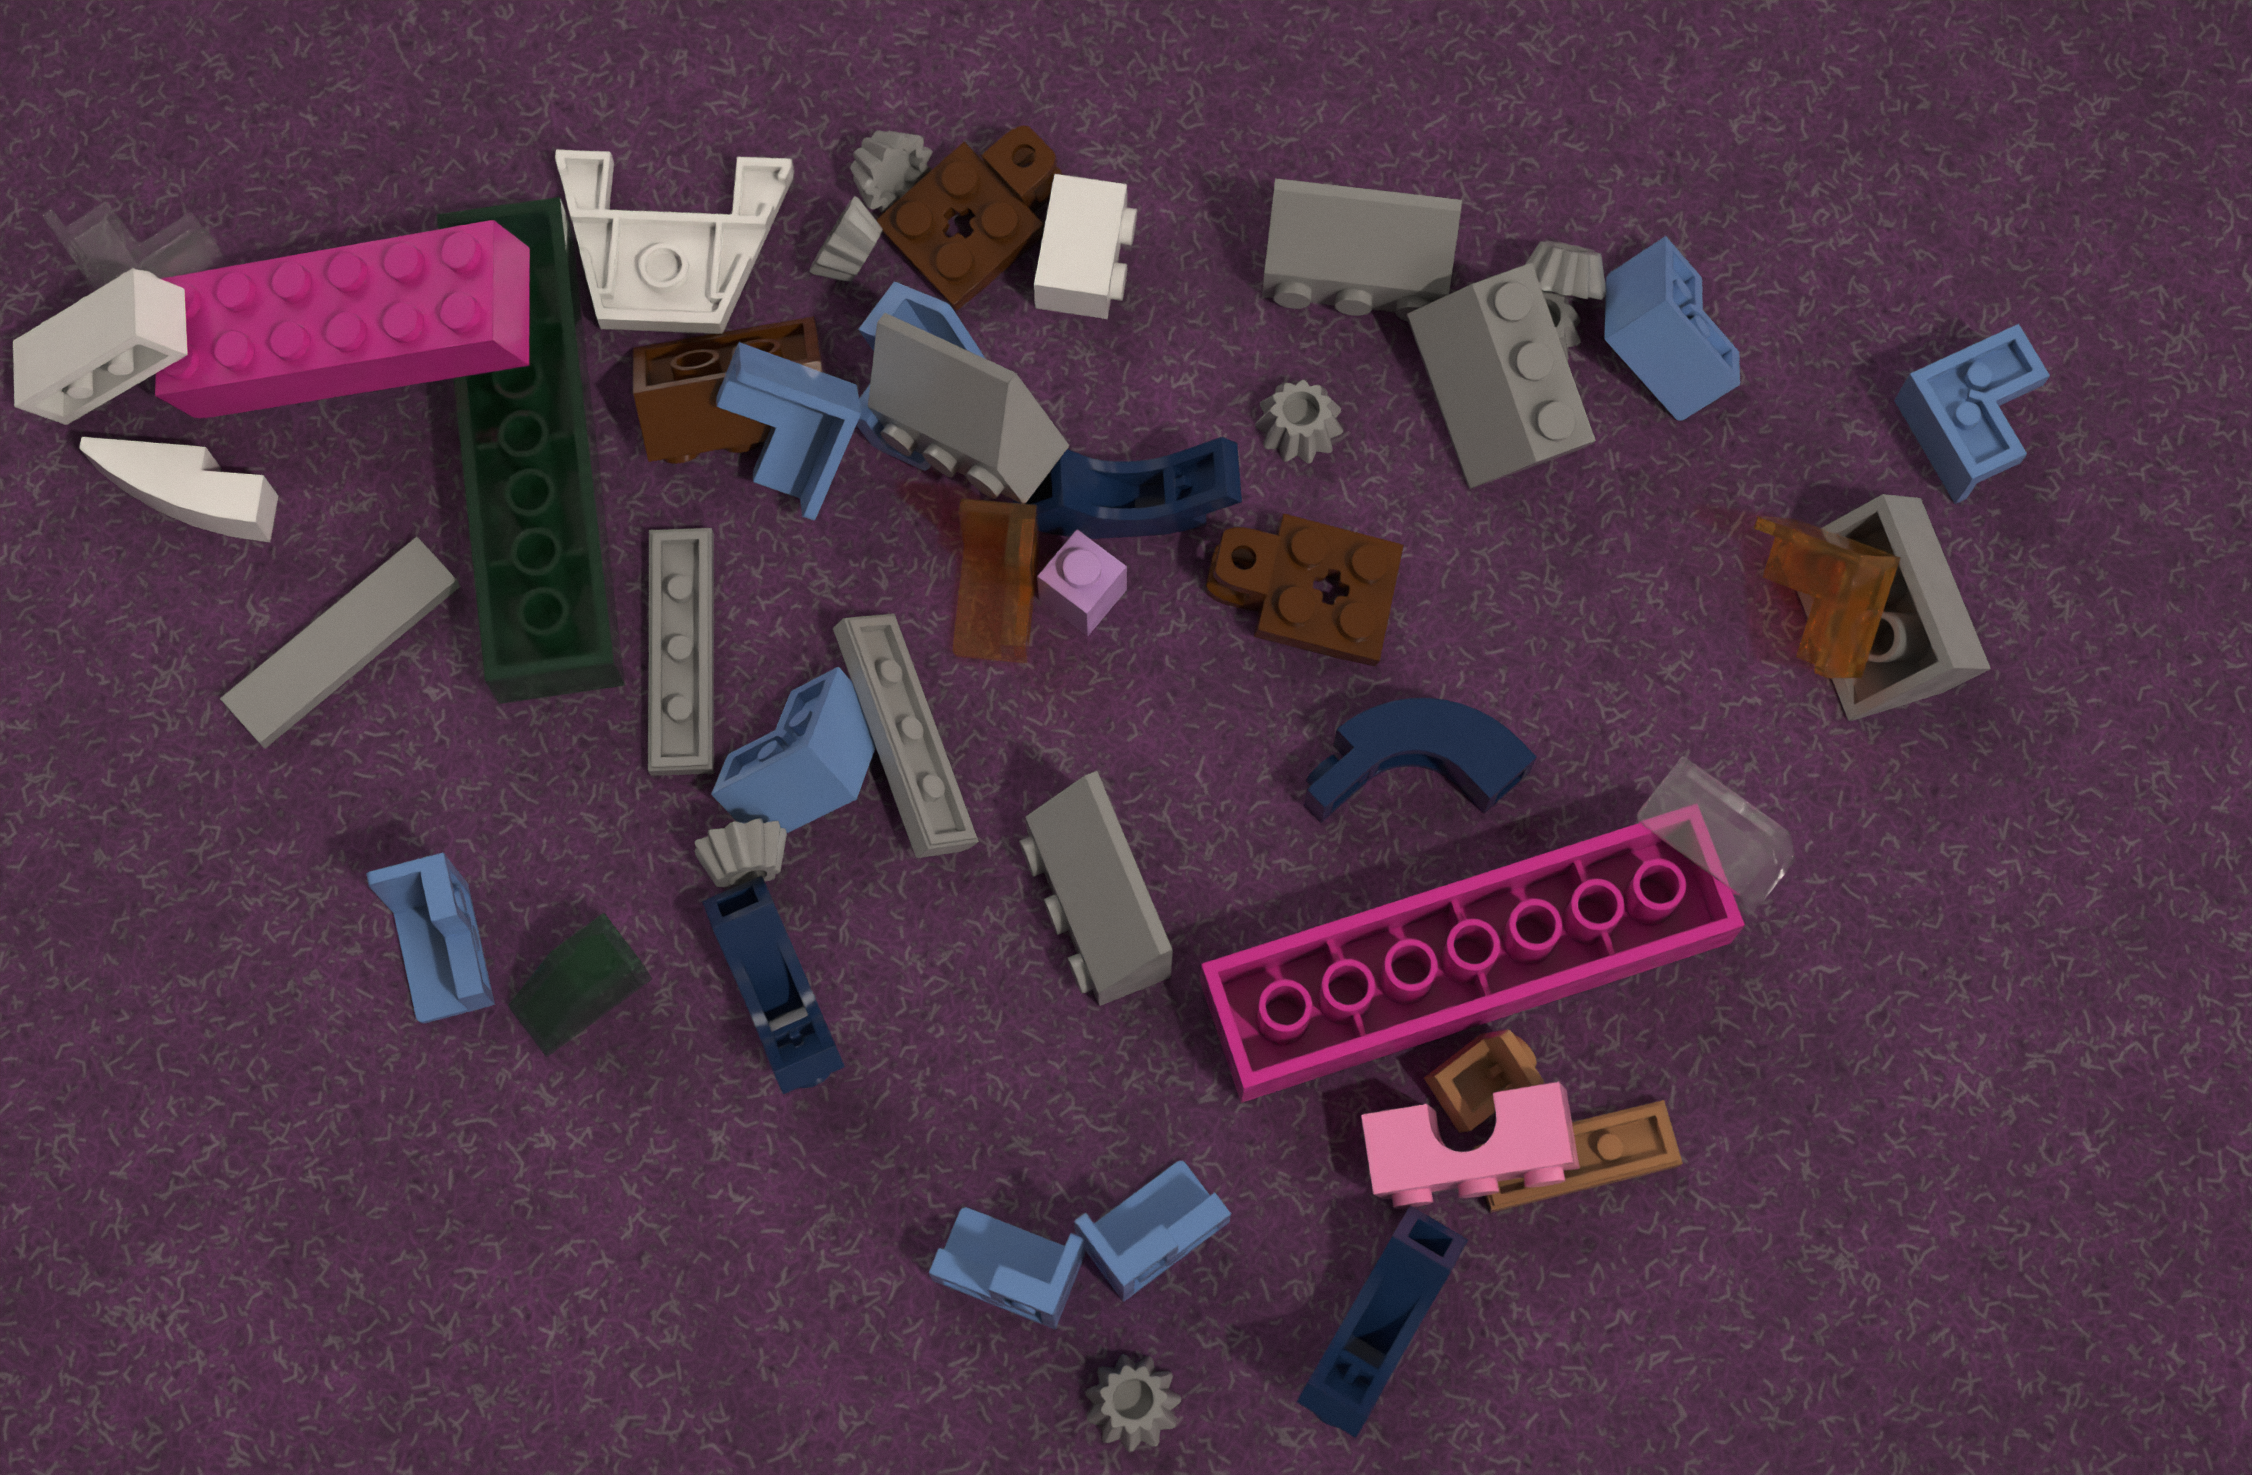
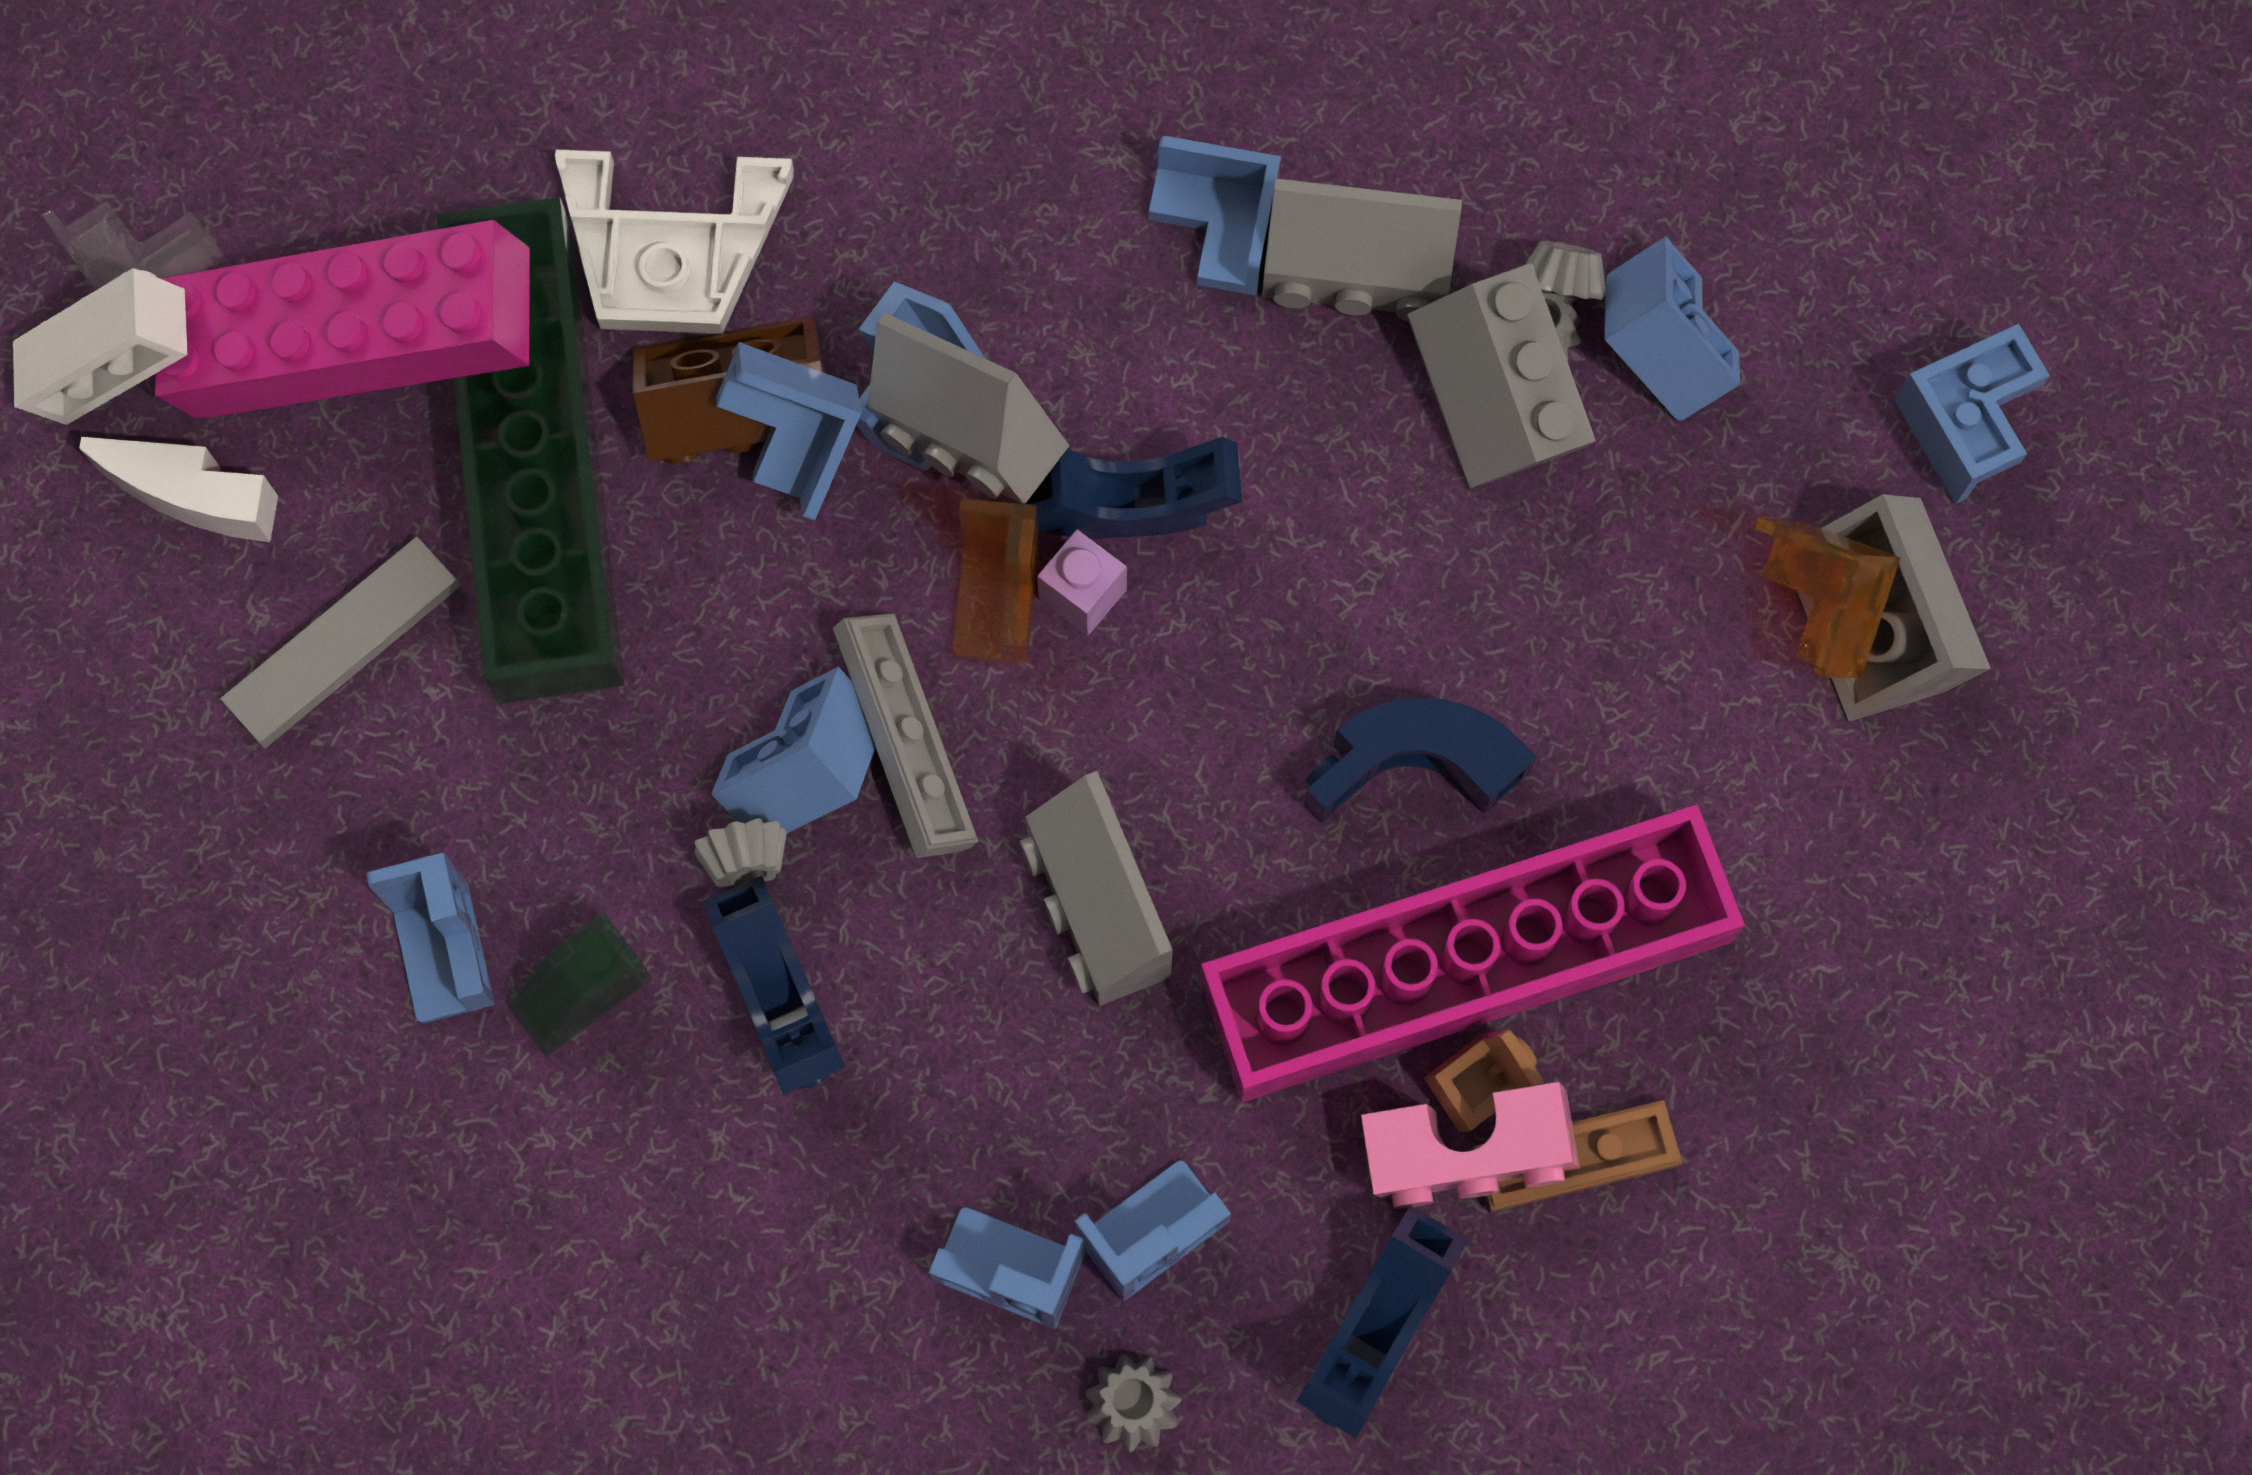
light grey tile [648,528,714,776] -> none
light grey piece [809,196,883,282] -> none
light grey piece [850,130,932,214] -> none
reddish brown plate [876,125,1063,311] -> none
white brick [1034,174,1137,319] -> none
reddish brown plate [1205,513,1404,666] -> none
light grey piece [1255,380,1343,464] -> none
clear panel [1637,756,1796,919] -> none
none -> medium blue panel [1149,136,1281,295]

